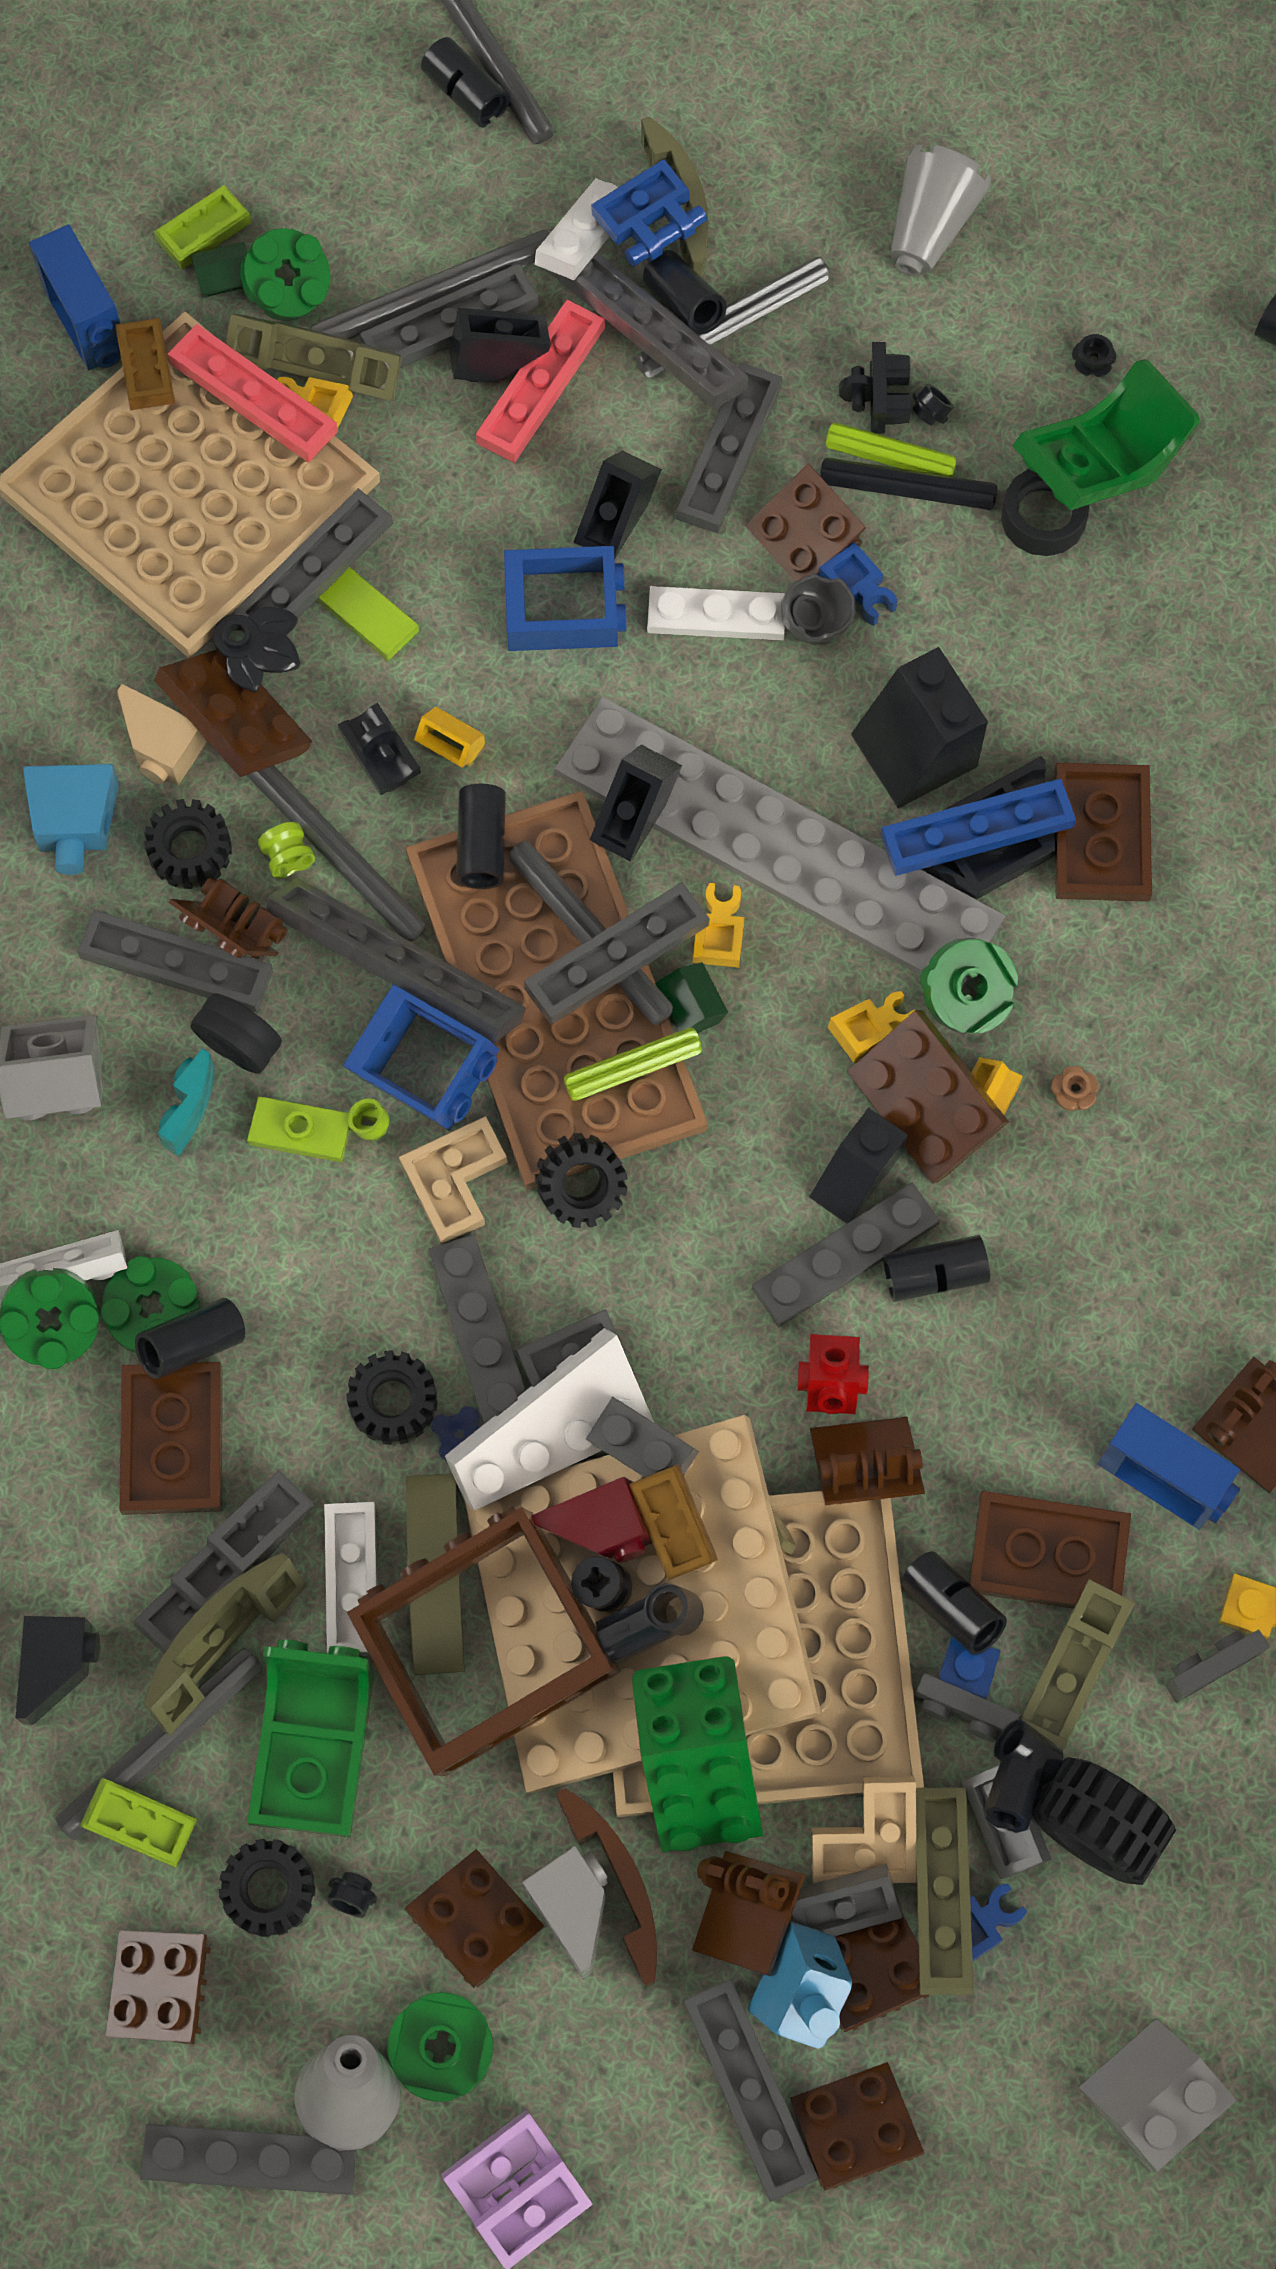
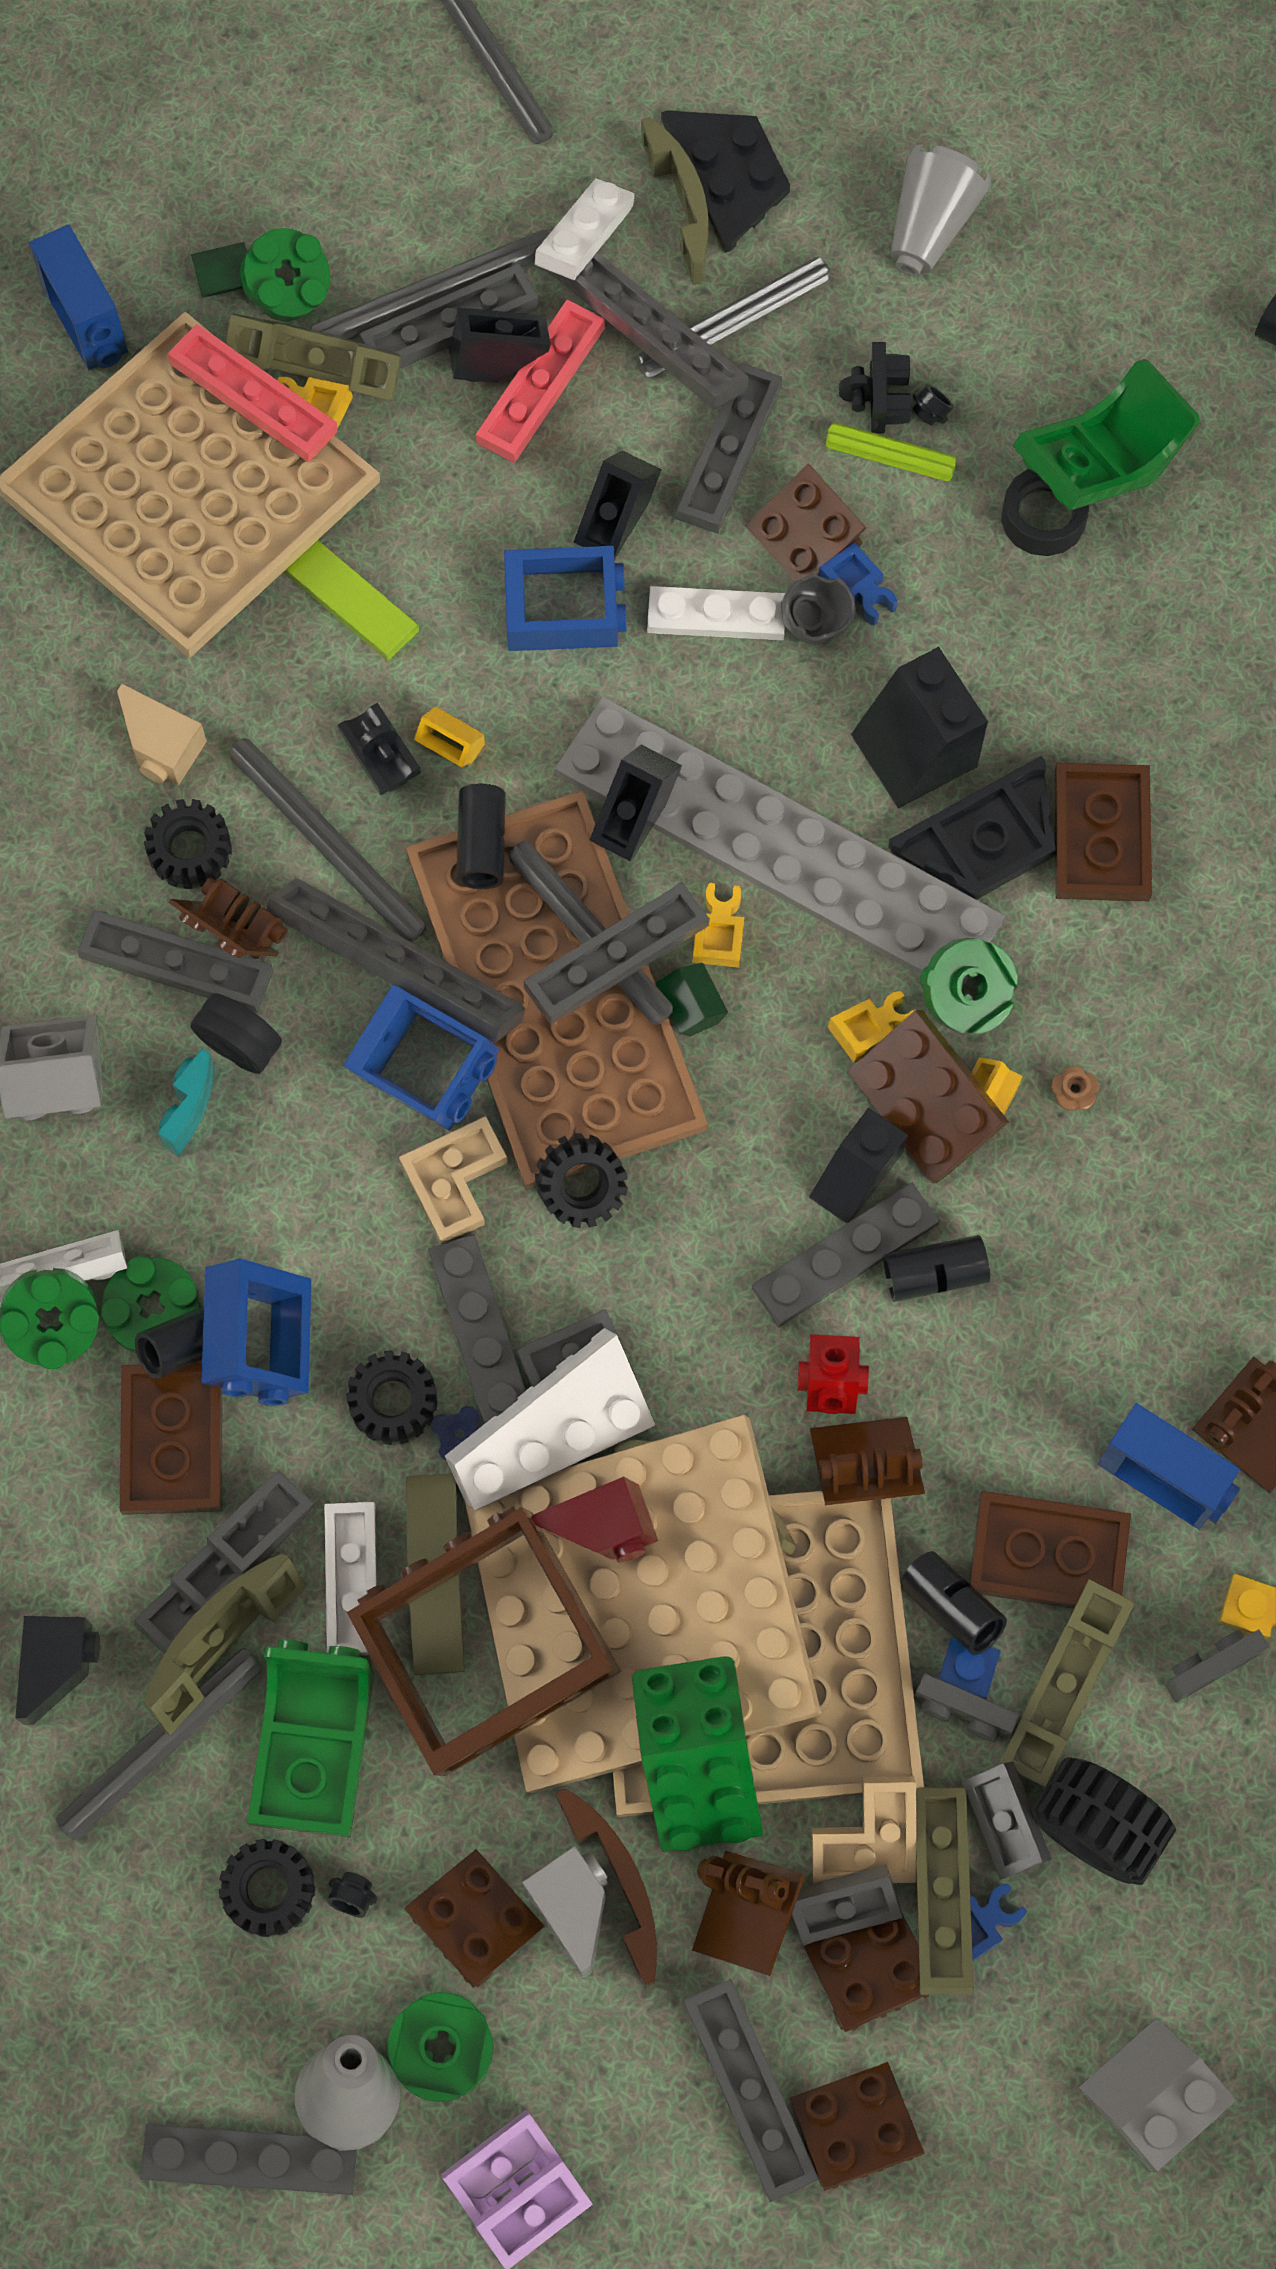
dark azure torso [24,764,119,875] -> none
lime plate [79,1778,197,1868] -> none
hinge [106,1930,211,2044] -> none
pearl gold plate [115,318,175,410] -> none
lime plate [154,185,252,270] -> none
reddish brown plate [154,649,312,777] -> none
black plate [213,606,300,692] -> none
dark grey plate [232,488,393,618] -> none
lime plate [247,1096,350,1163] -> none
lime wheel [258,822,315,879] -> none
lime hinge [348,1098,390,1141] -> none
black pin [421,37,510,128] -> none
lime axle [564,1027,702,1101] -> none
black wheel [571,1556,632,1612] -> none
dark grey plate [586,1396,699,1477] -> none
blue plate [591,159,707,267] -> none
black piece [595,1583,704,1664] -> none
pearl gold plate [629,1464,718,1580] -> none
black pin [643,250,727,334] -> none
dark azure torso [747,1921,852,2049] -> none
black axle [820,458,998,510] -> none
blue plate [881,779,1076,876] -> none
black piece [984,1719,1064,1833] -> none
black plate [1072,334,1116,377] -> none
none -> blue window [201,1258,311,1406]
none -> black wing [661,110,790,253]

